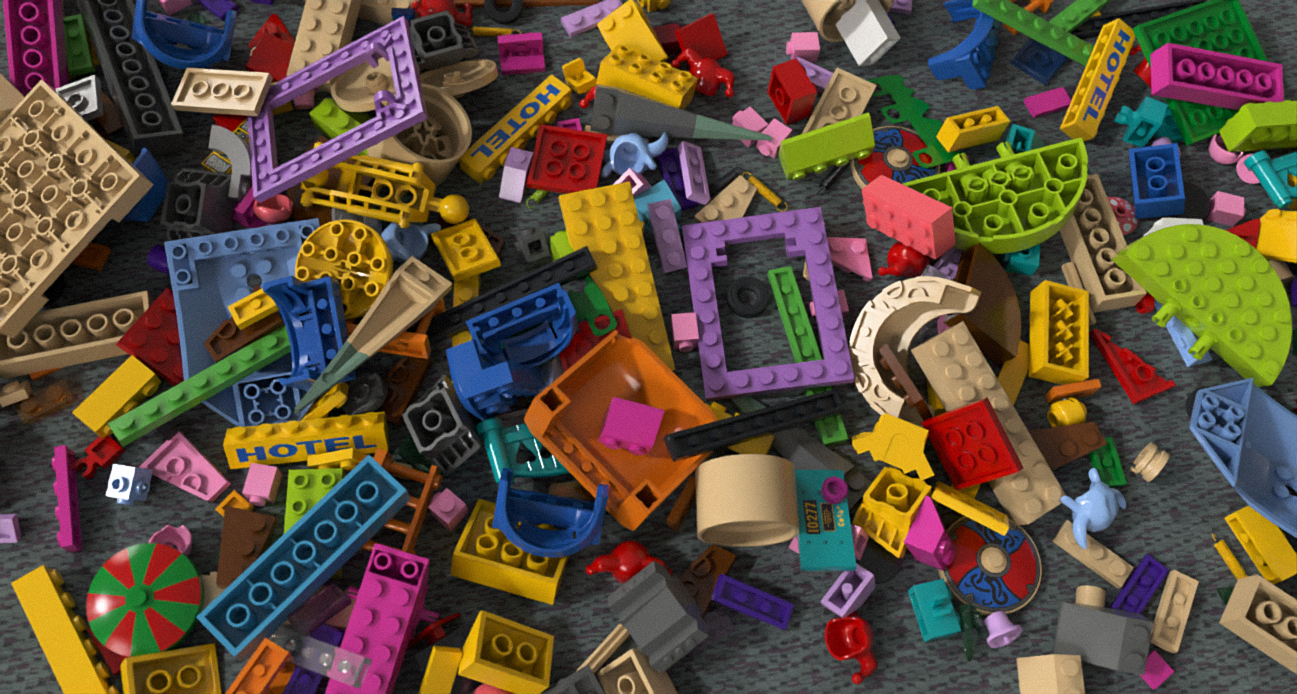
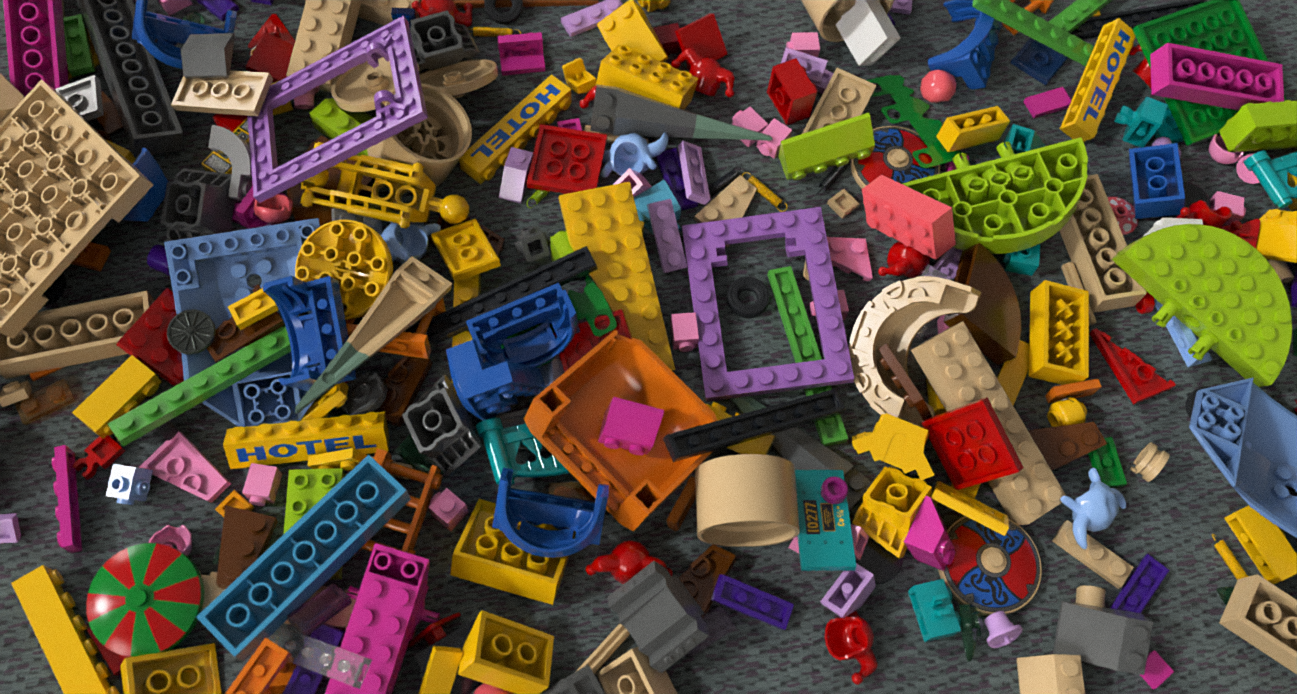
tan plate [1150,570,1199,654] -> none
none -> pearl dark grey wheel [167,309,216,354]
none -> dark grey slope [181,33,235,79]
none -> lavender plate [781,47,828,82]
none -> tan tile [827,189,859,219]
none -> coral hair [920,70,957,103]
none -> red piece [1176,200,1242,232]

